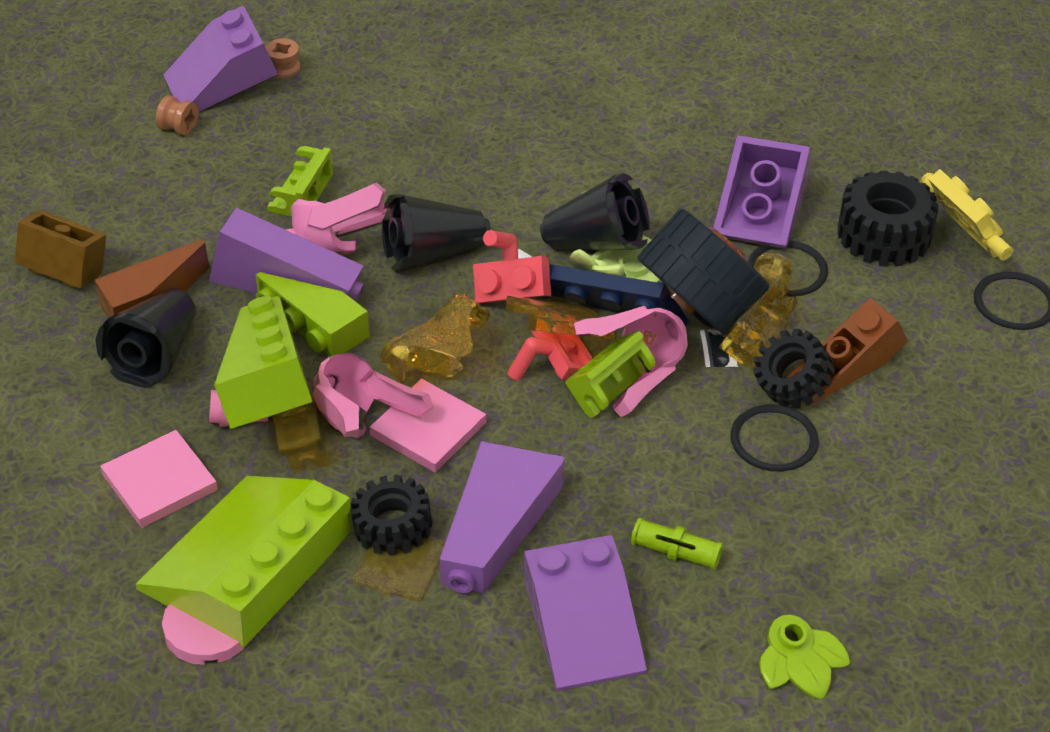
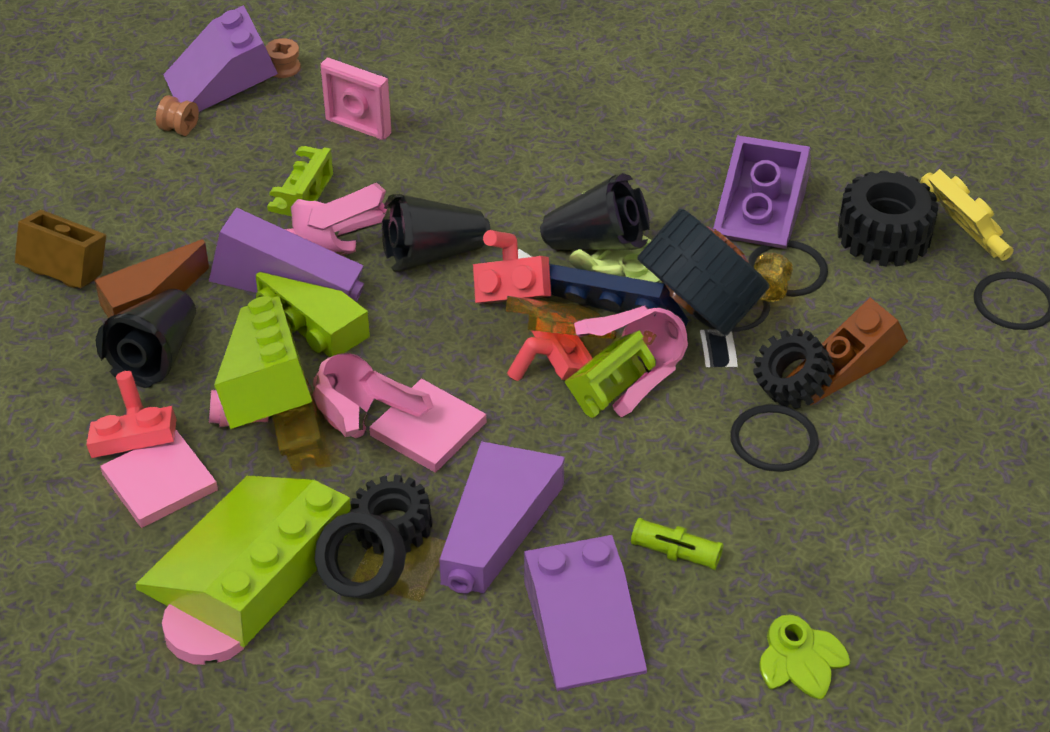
clear yellow piece [380,294,490,384] -> none
clear yellow hinge [719,277,797,369] -> none
none -> coral plate [86,371,177,458]
none -> black tyre [314,512,406,599]
none -> bright pink tile [321,57,391,140]

